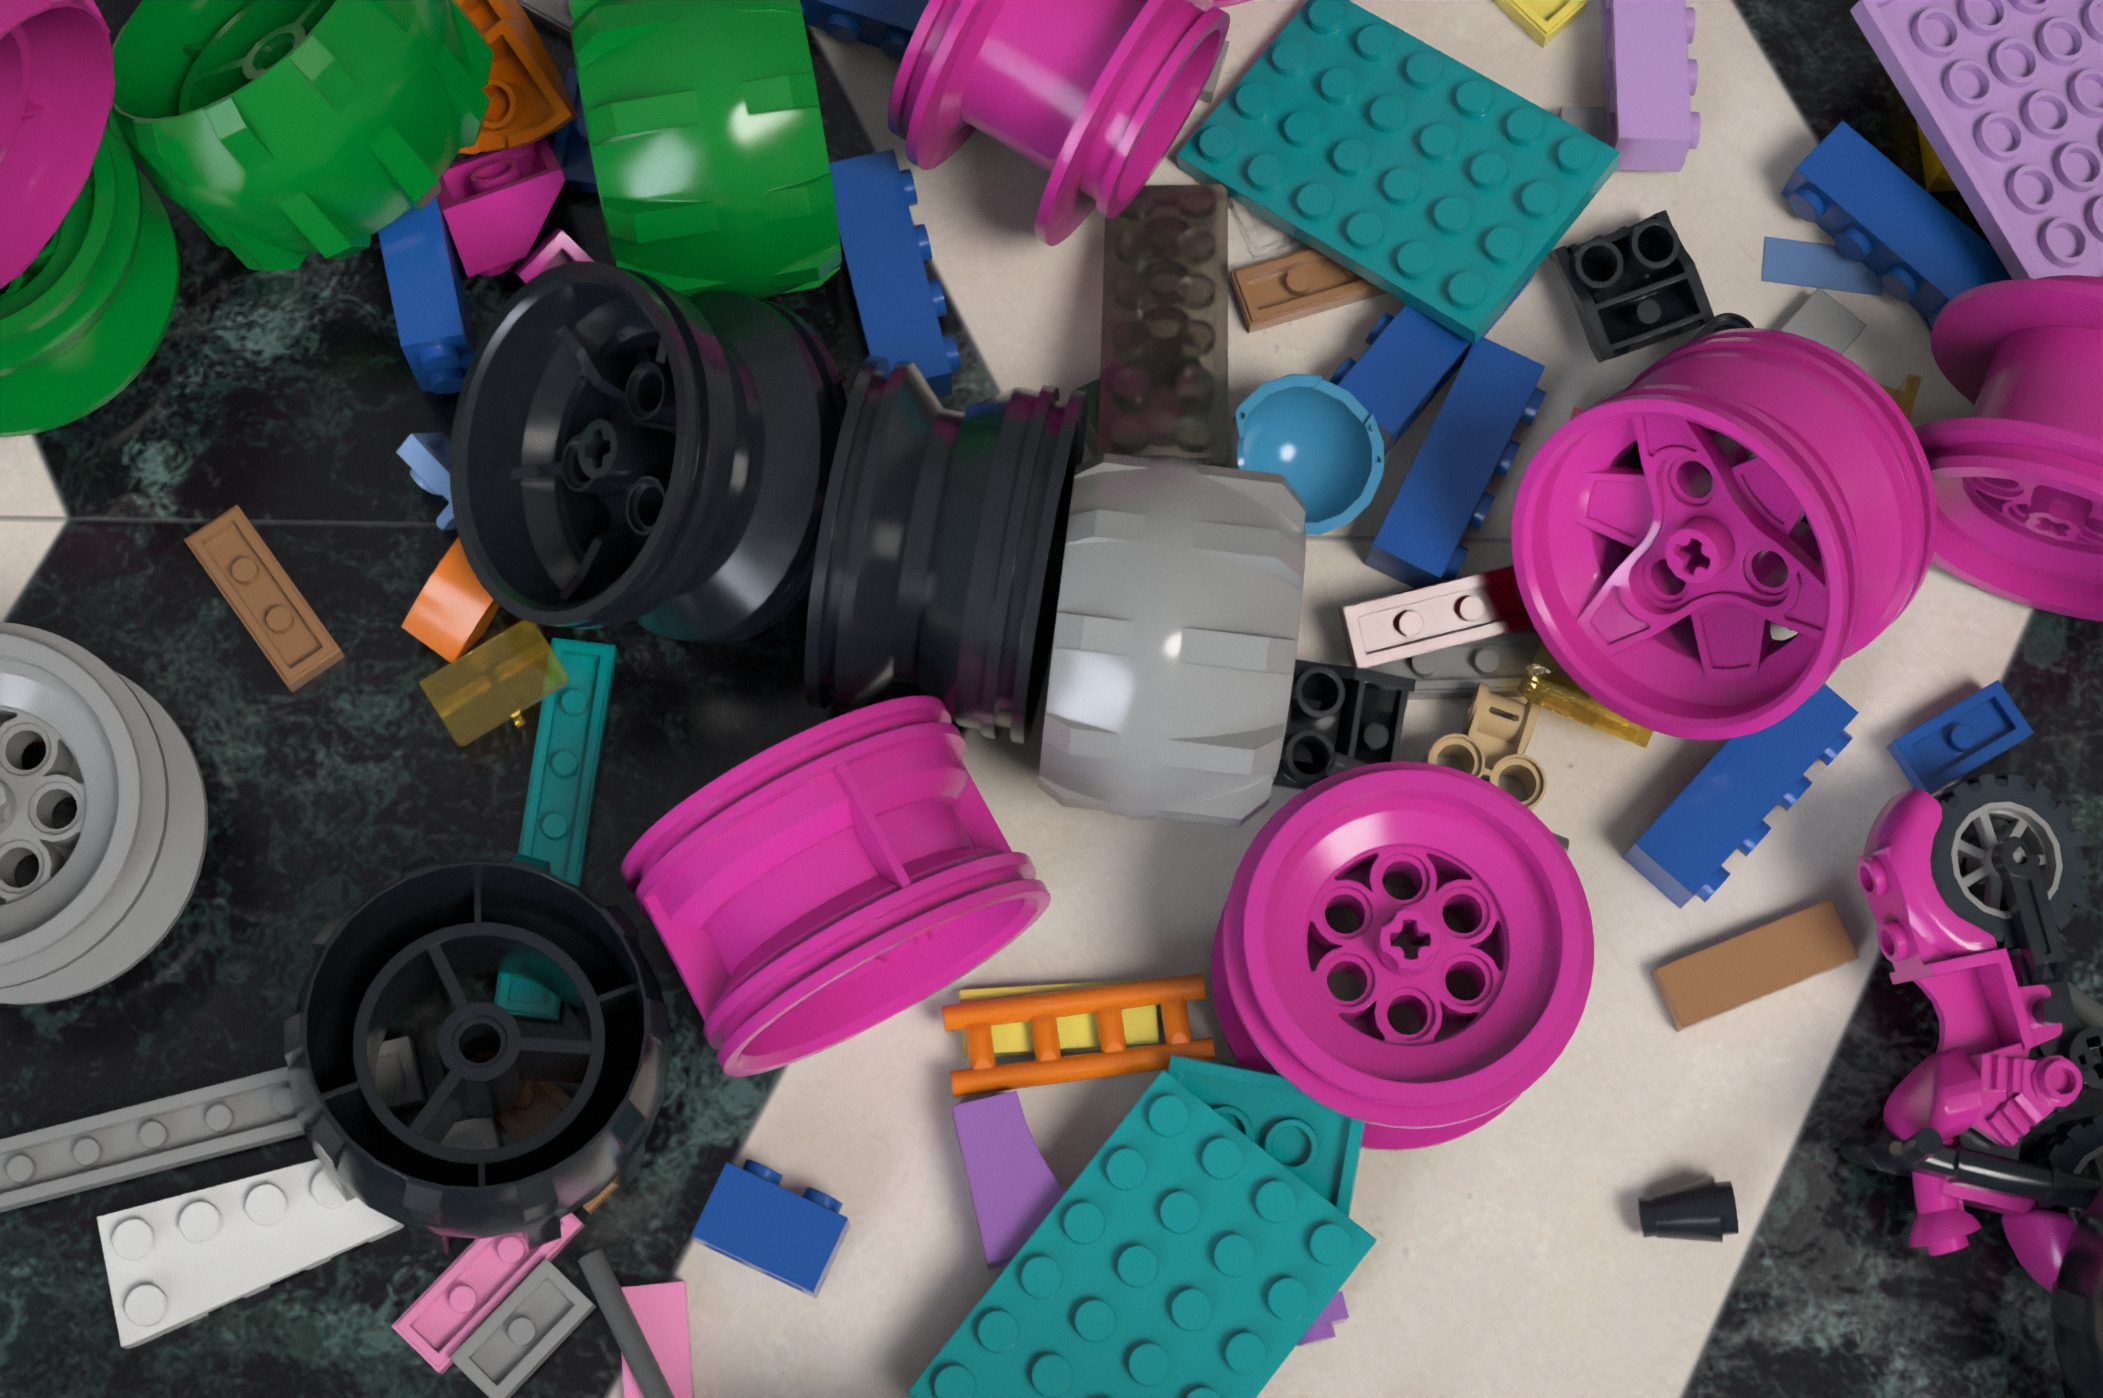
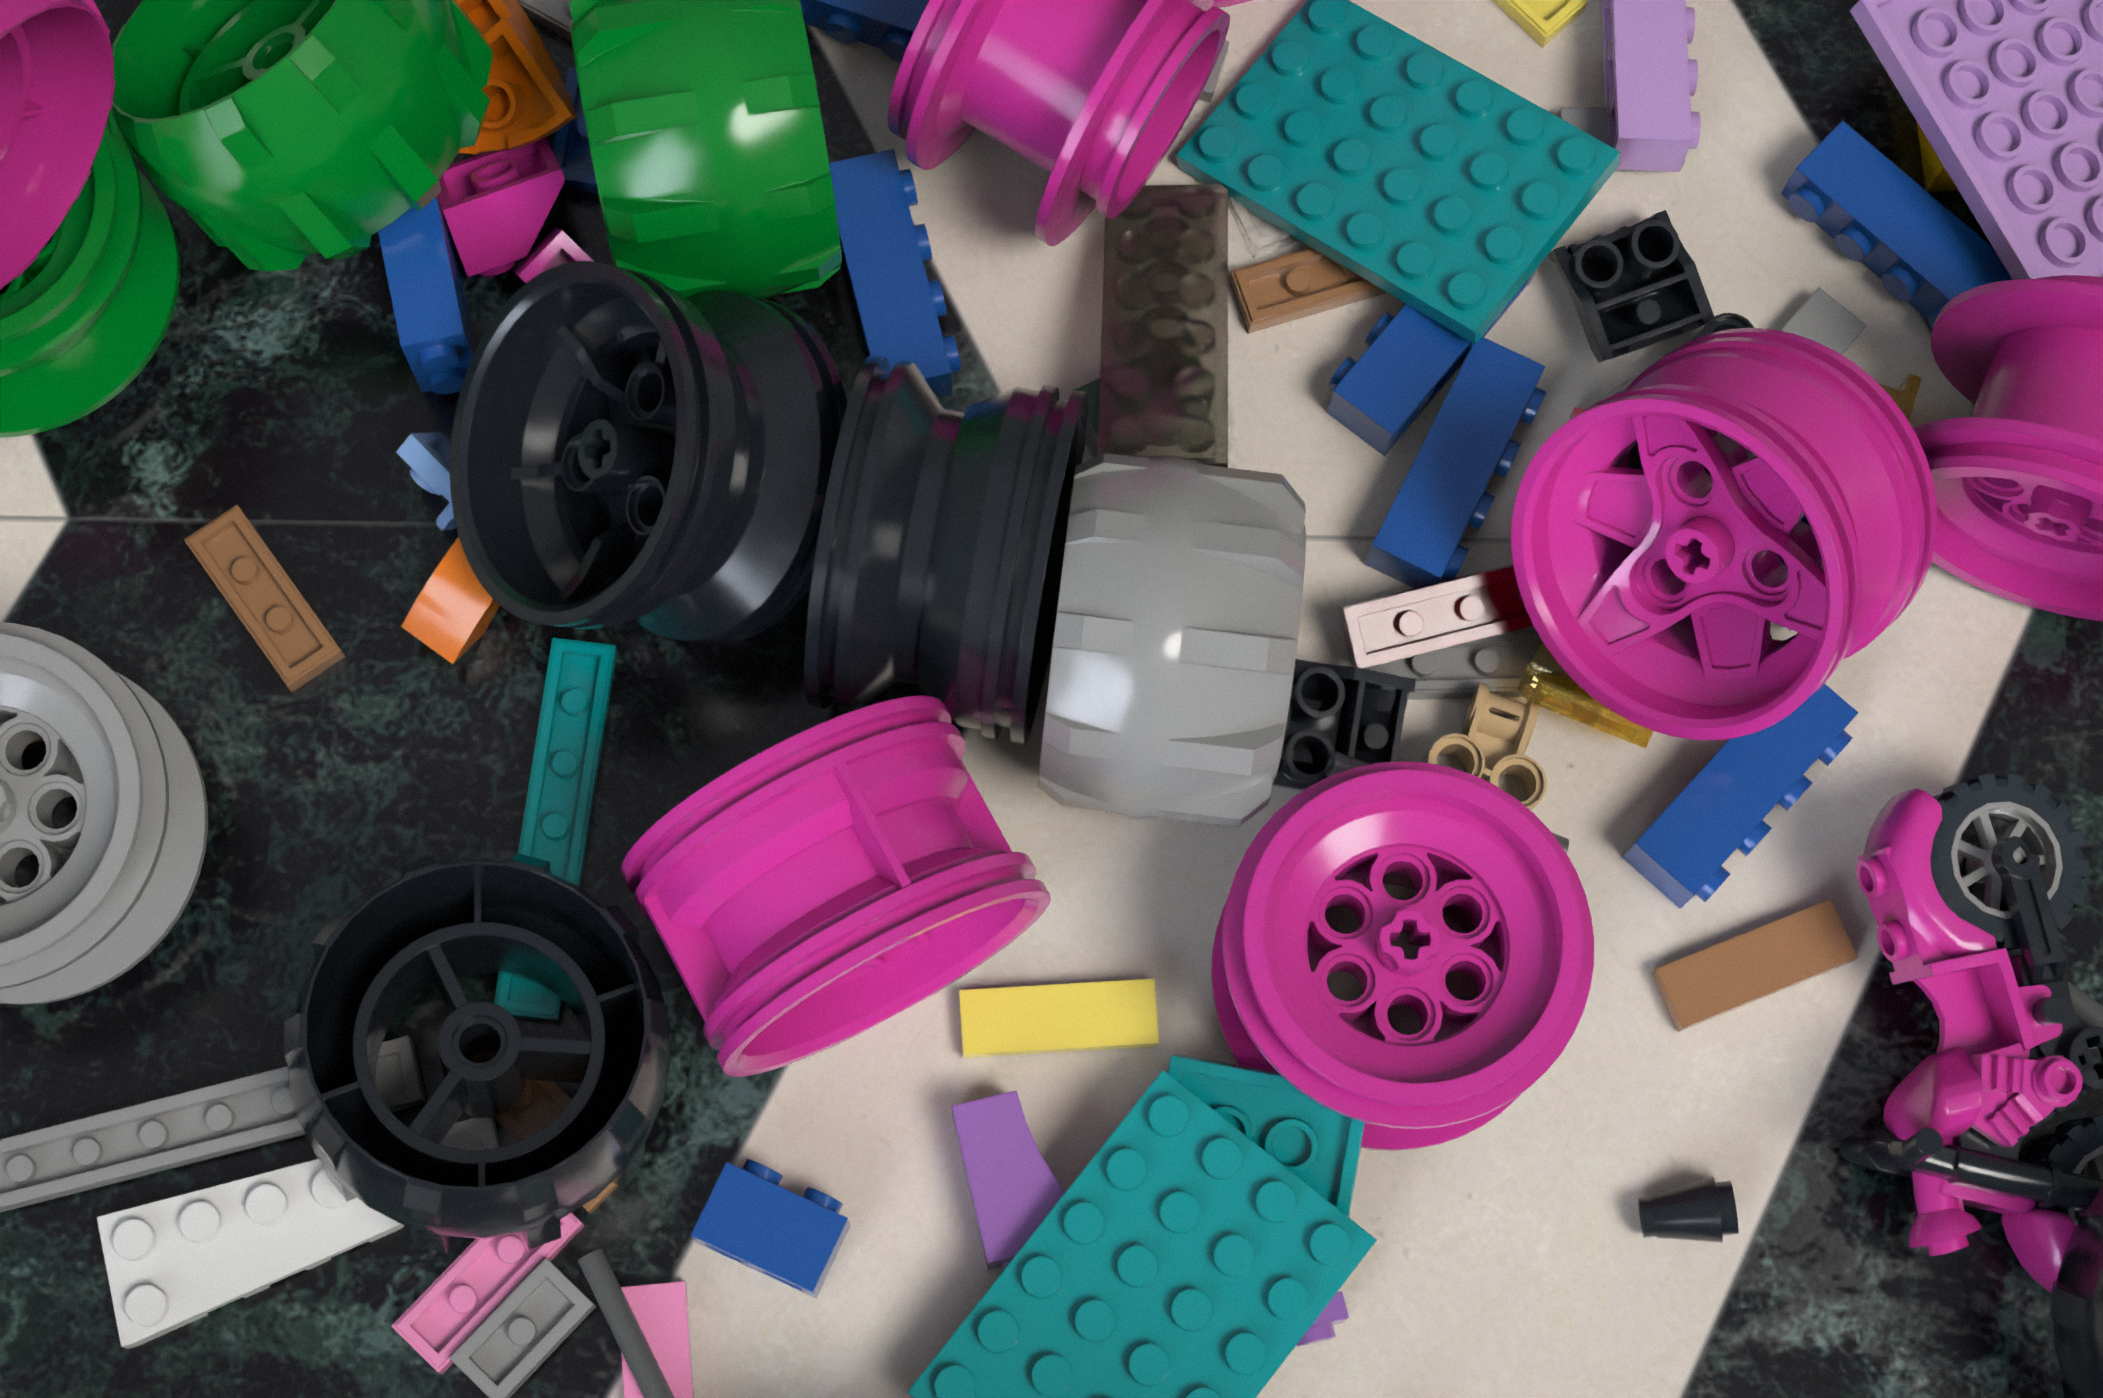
clear yellow panel [419,620,569,746] -> none
orange bar [942,973,1215,1097] -> none
dark azure cylinder [1231,374,1384,535] -> none
medium blue sticker [1762,236,1883,296] -> none
blue plate [1887,680,2034,795] -> none

